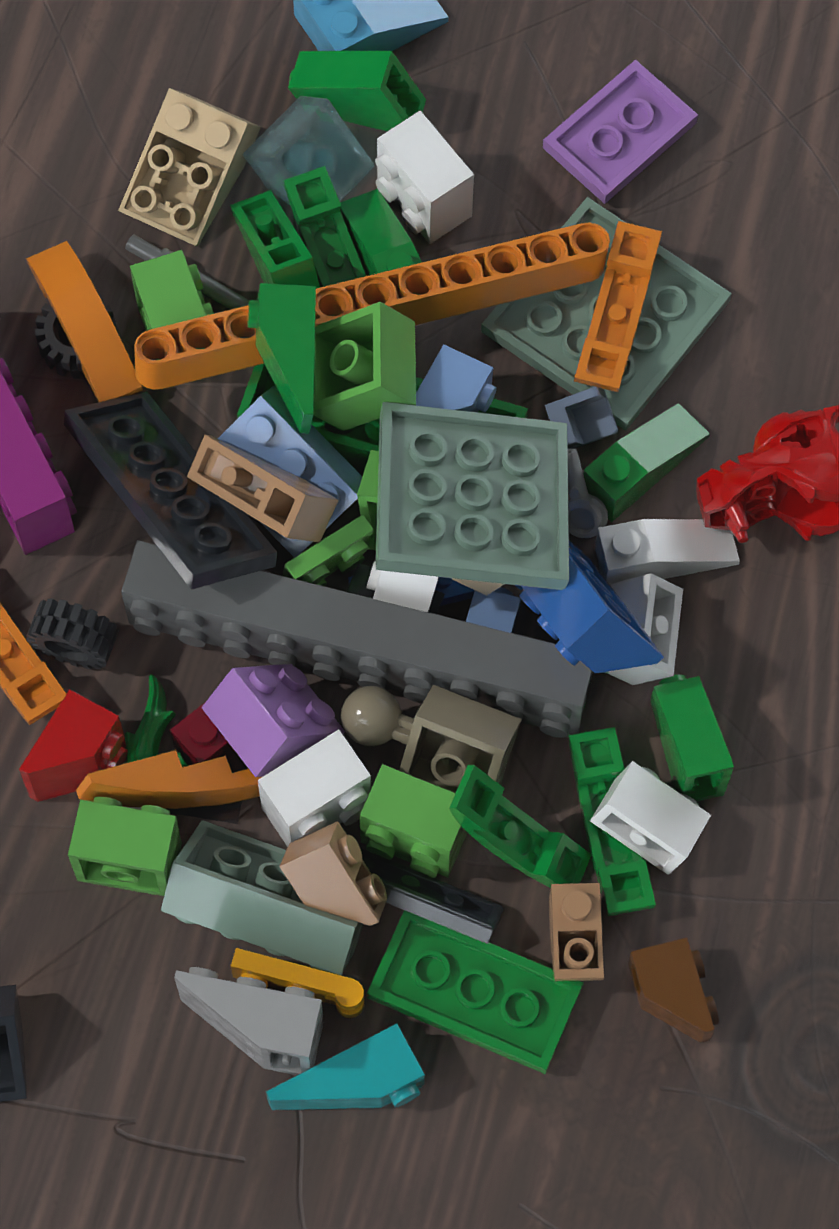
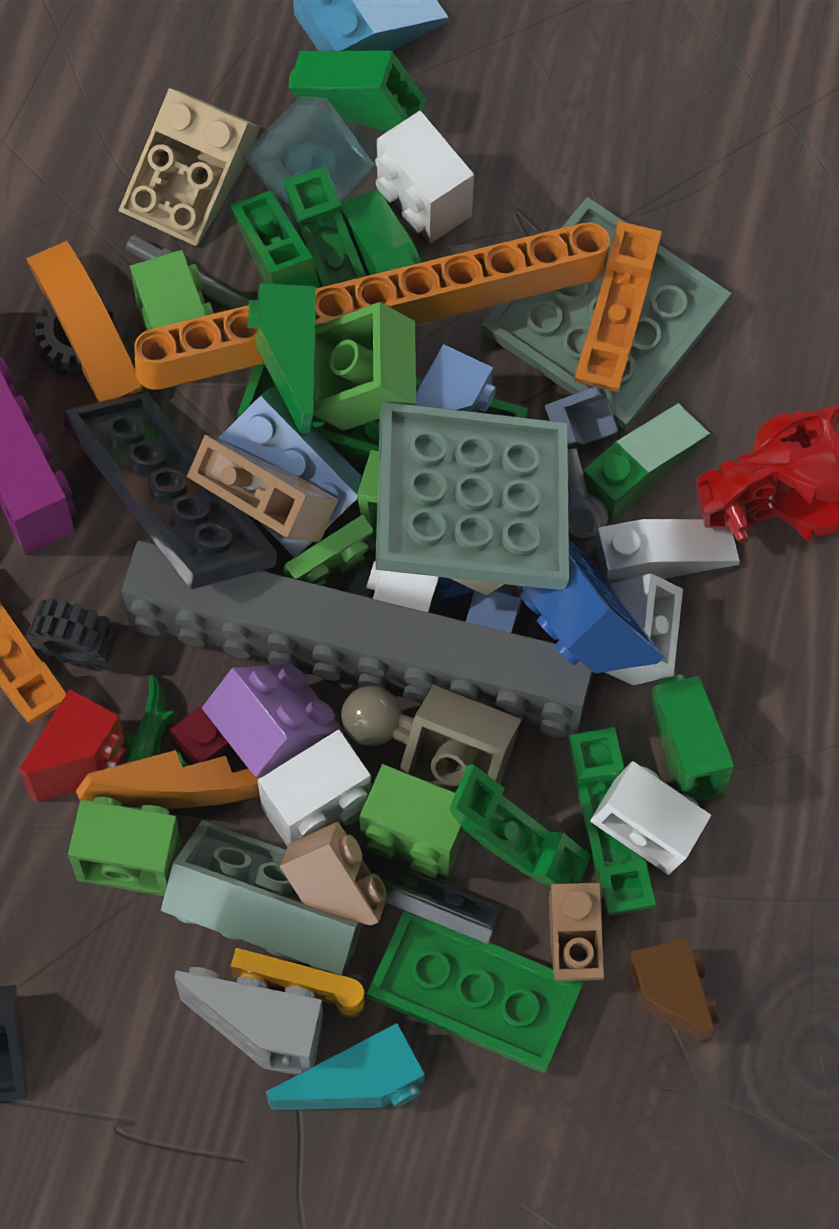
medium lavender plate [543,60,698,204] -> none

